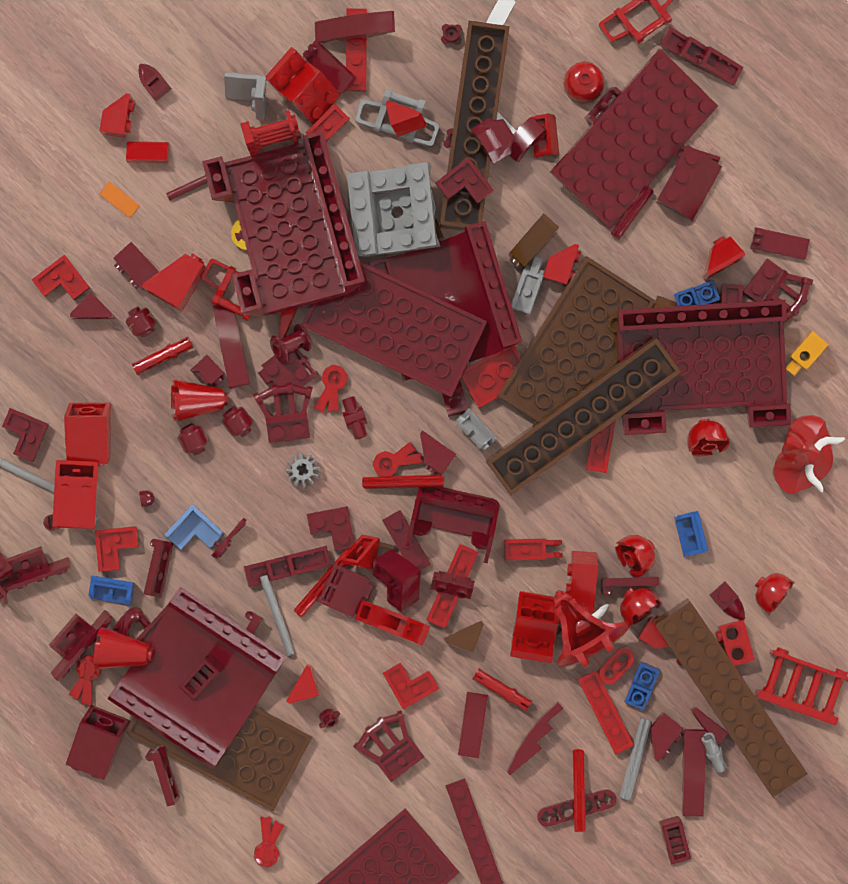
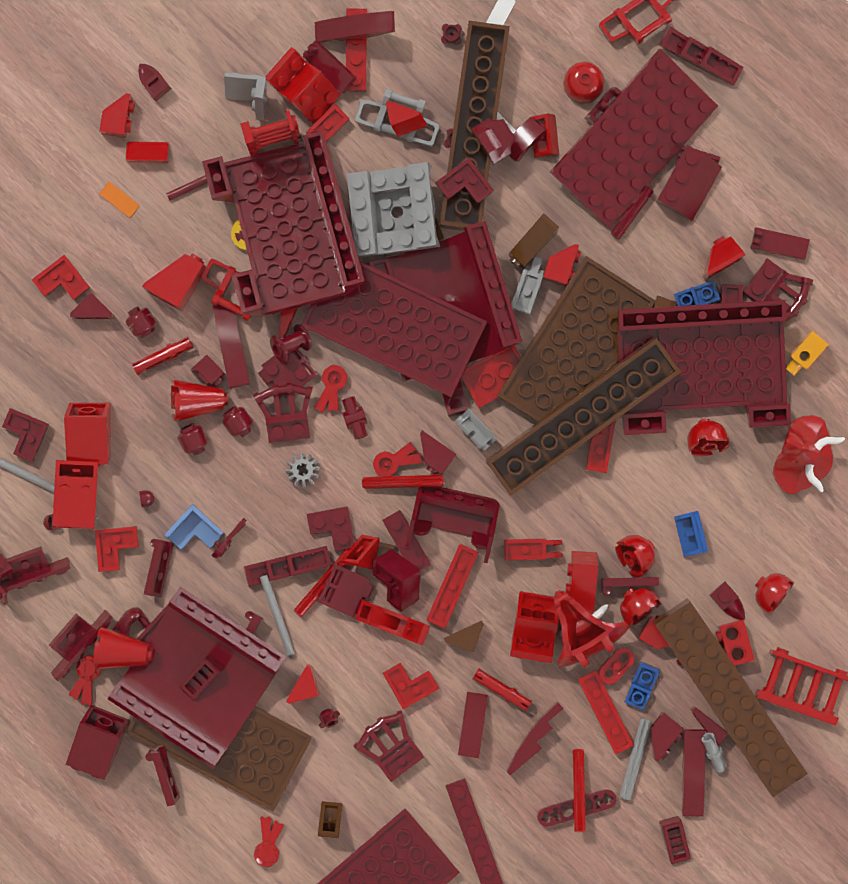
blue hinge [88,576,135,605] -> none
dark red brick [113,242,159,291] -> none
dark red hinge [430,570,475,599] -> none
none -> reddish brown slope [318,801,342,838]

